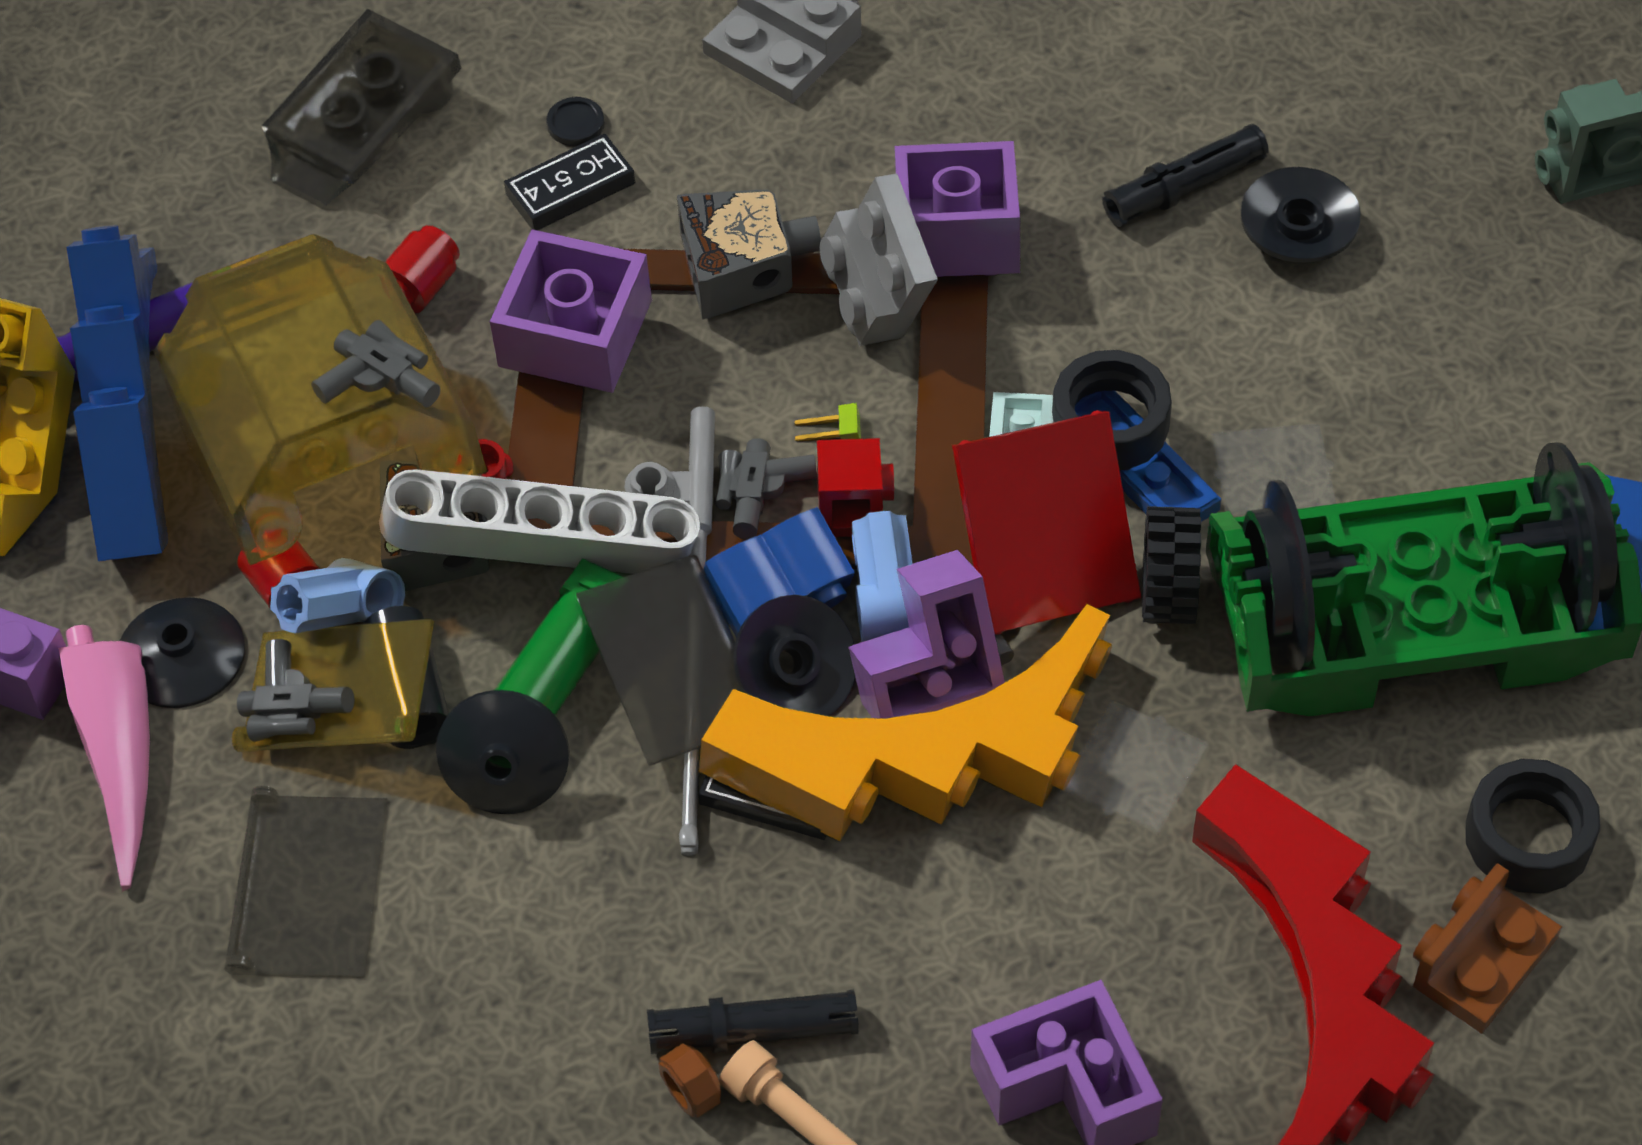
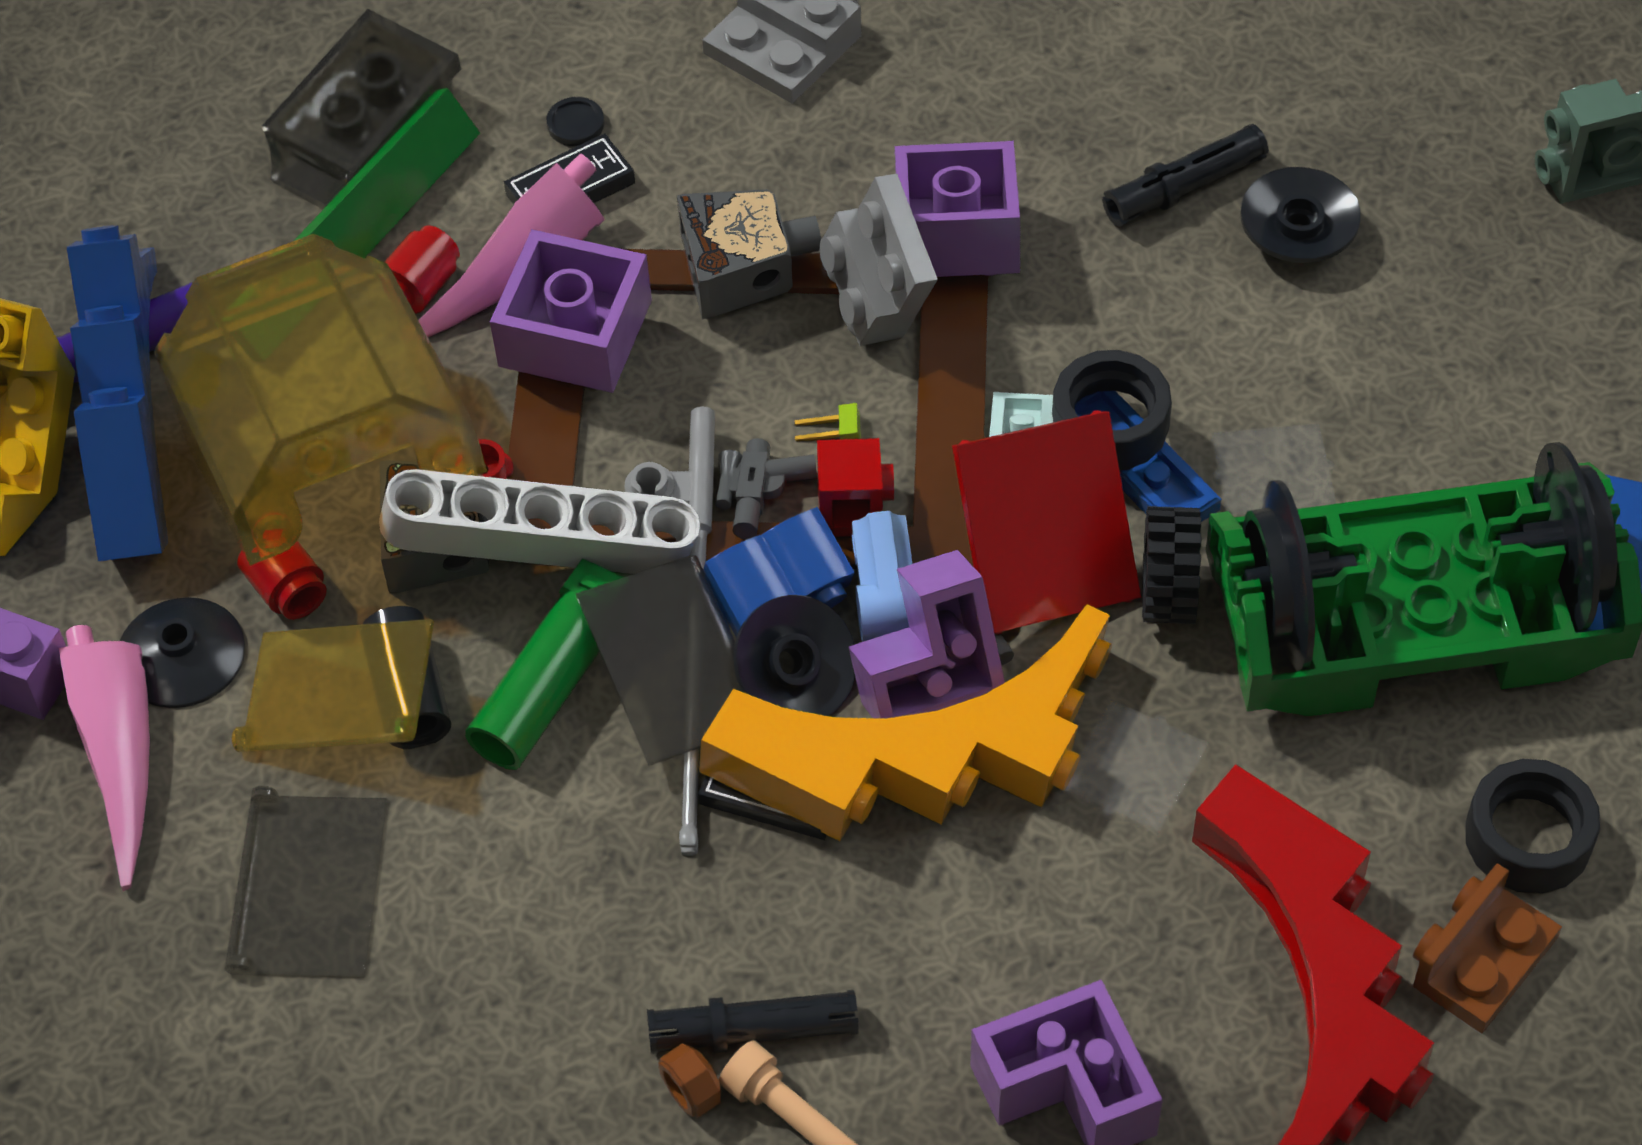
dark grey piece [237,639,355,742] -> none
light blue piece [270,558,405,633] -> none
dark grey piece [311,320,440,407] -> none
black dish [436,690,570,814] -> none
none -> green tile [218,88,480,366]
none -> bright pink piece [396,154,604,349]

